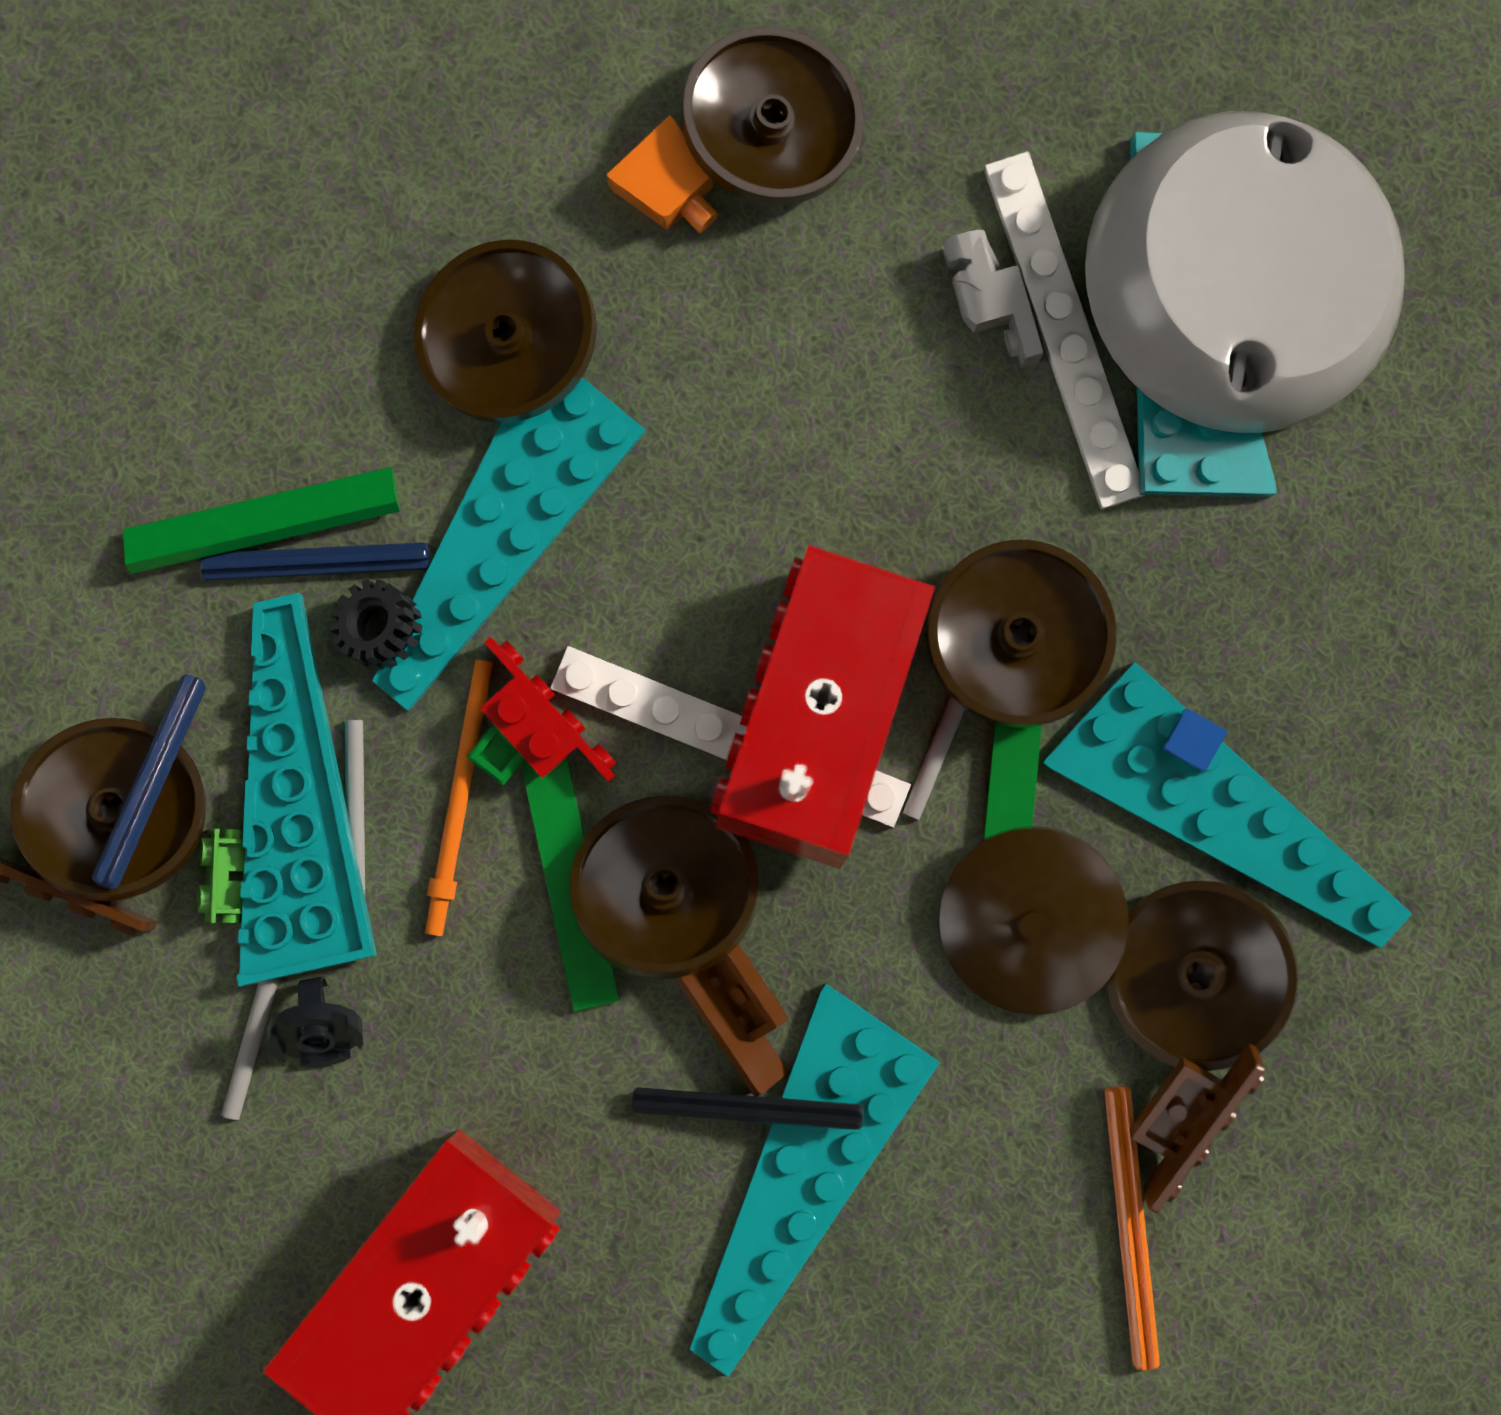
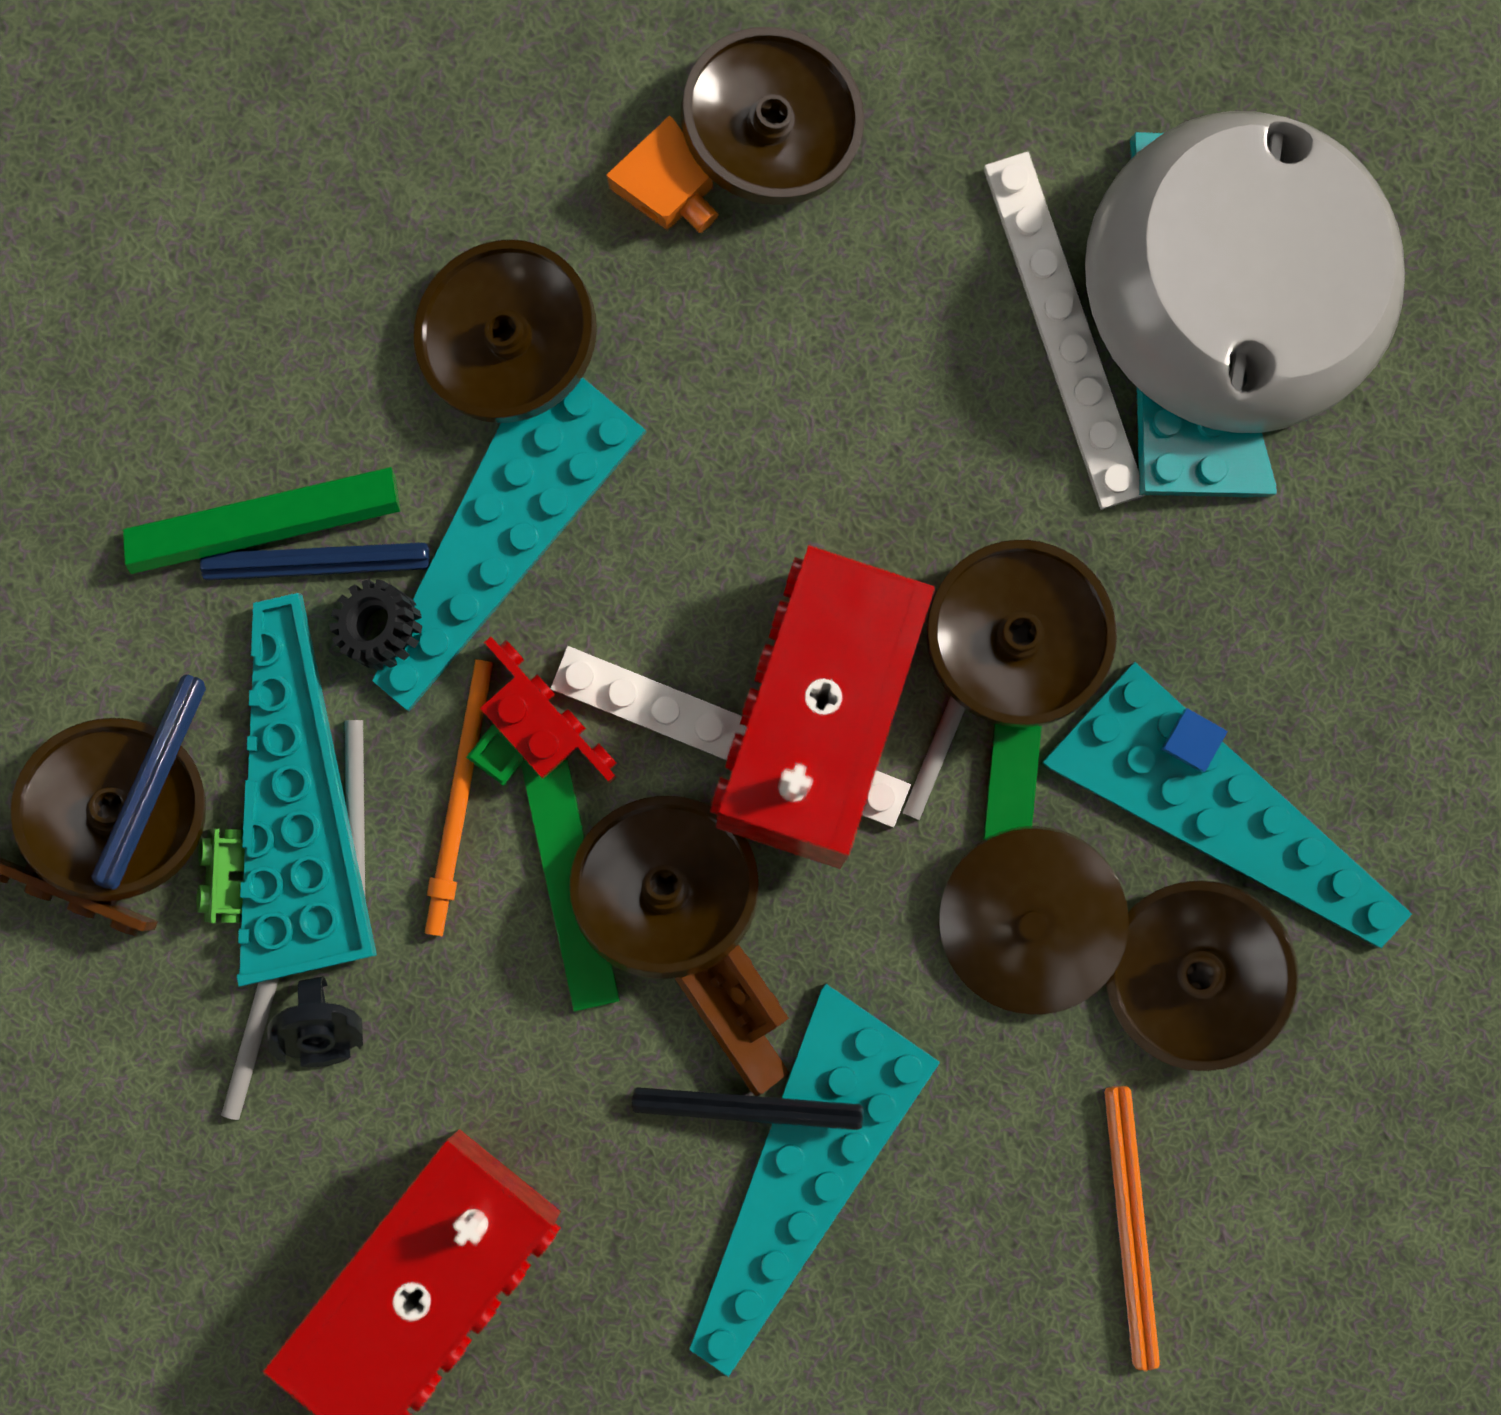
light grey plate [942,230,1044,367] -> none
reddish brown bracket [1129,1043,1265,1214] -> none

